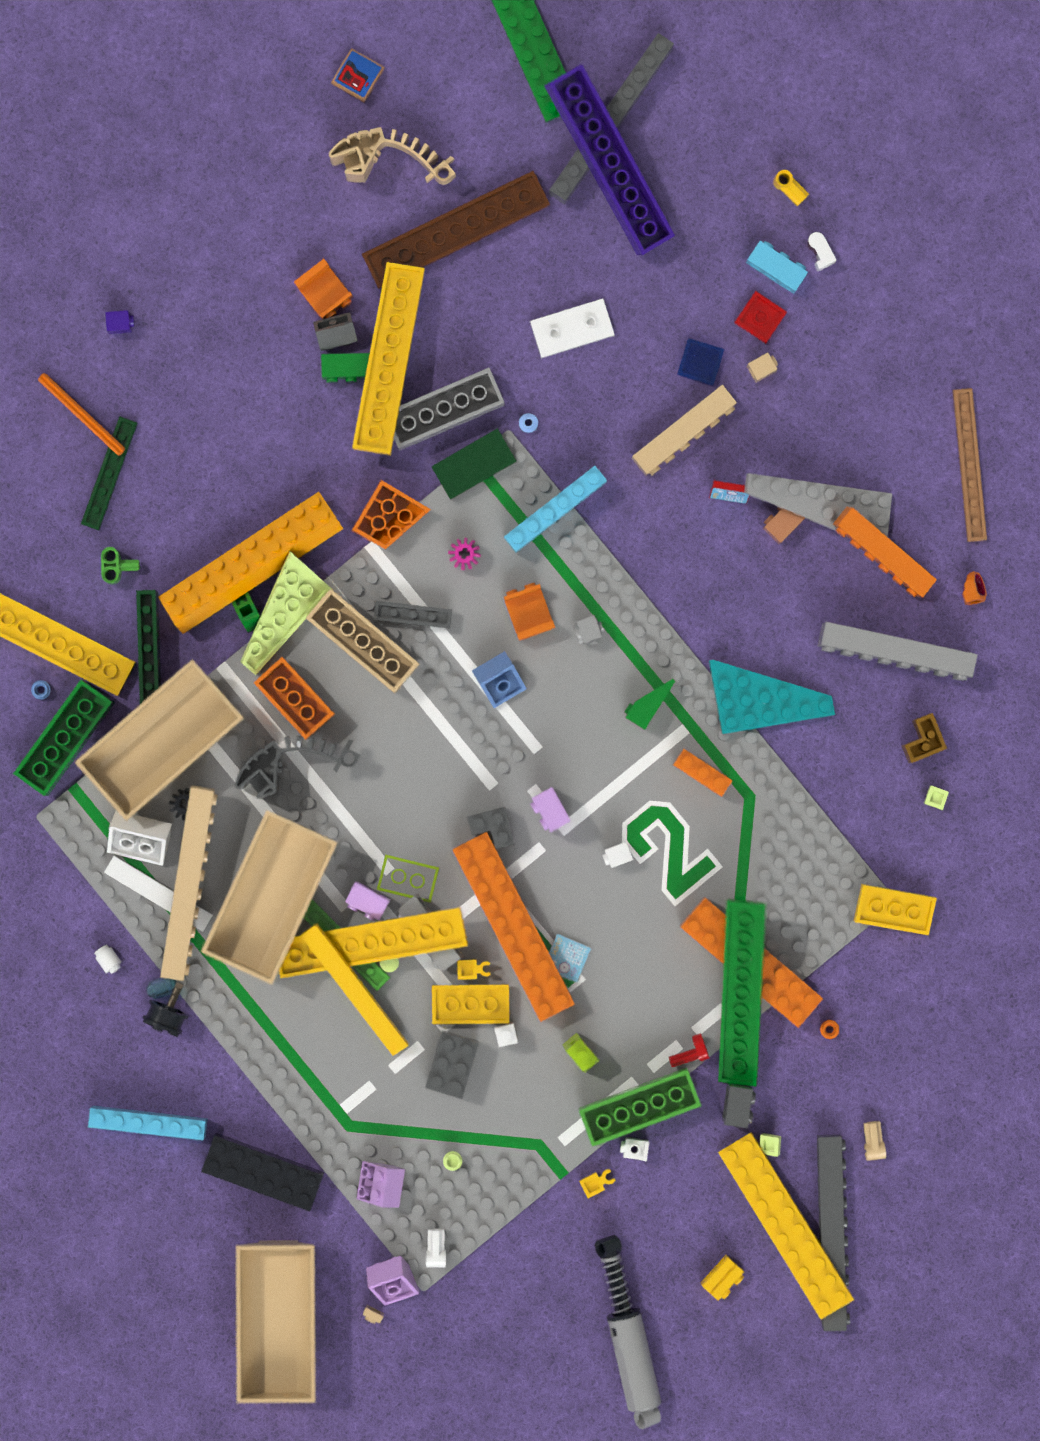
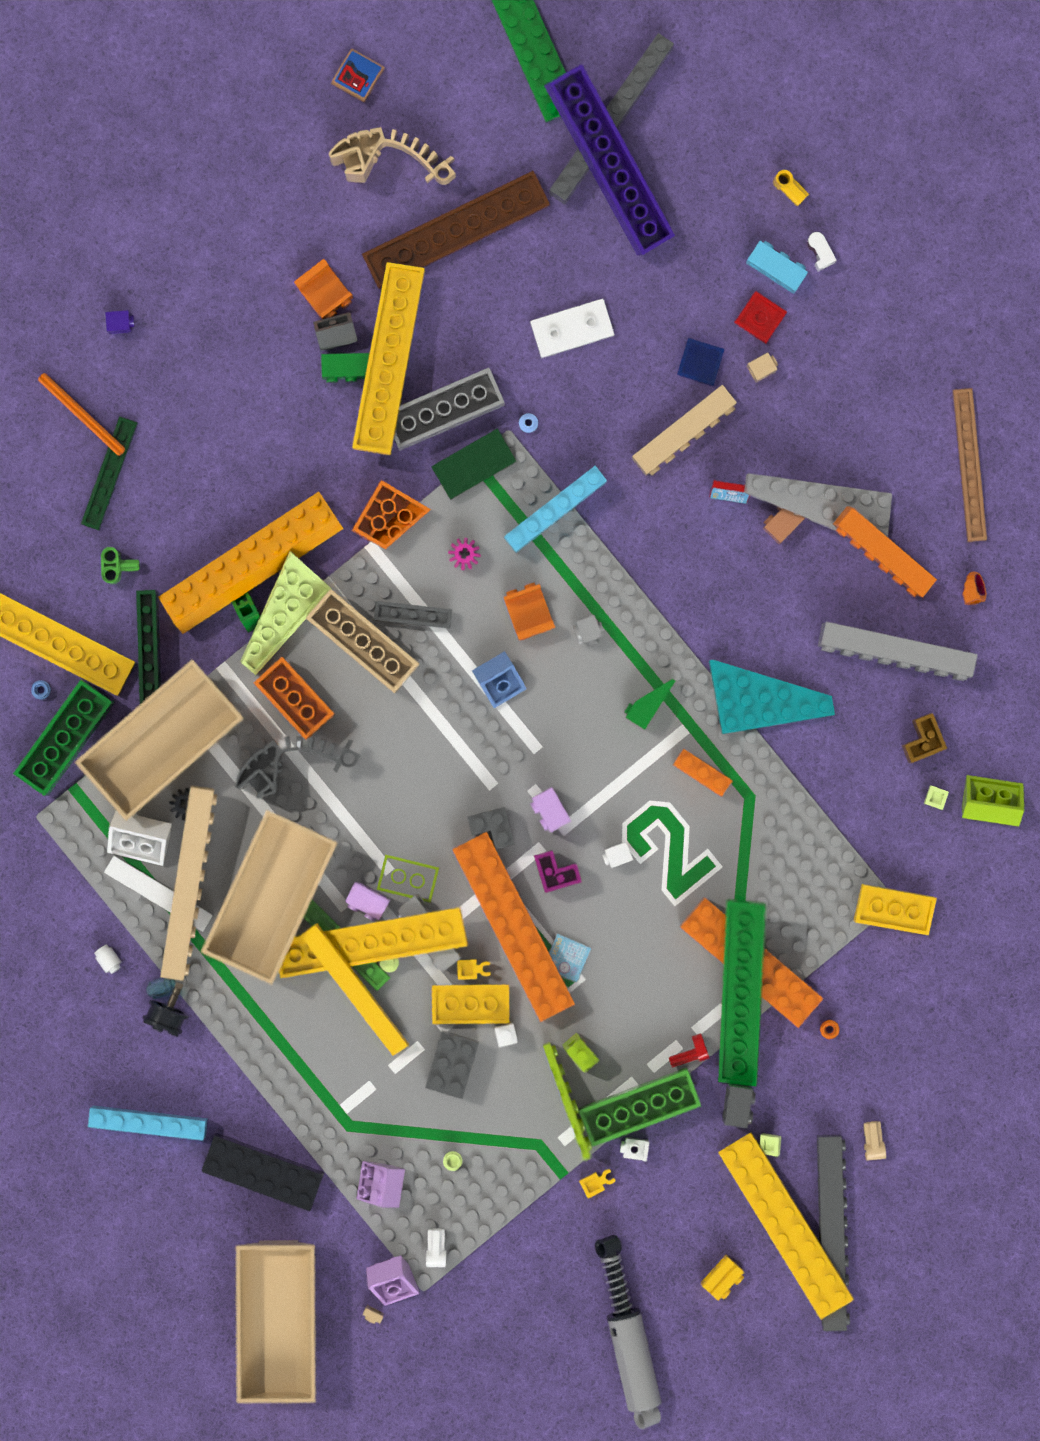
none -> magenta brick [534,850,582,893]
none -> lime wing [543,1042,592,1160]
none -> lime slope [962,775,1024,826]

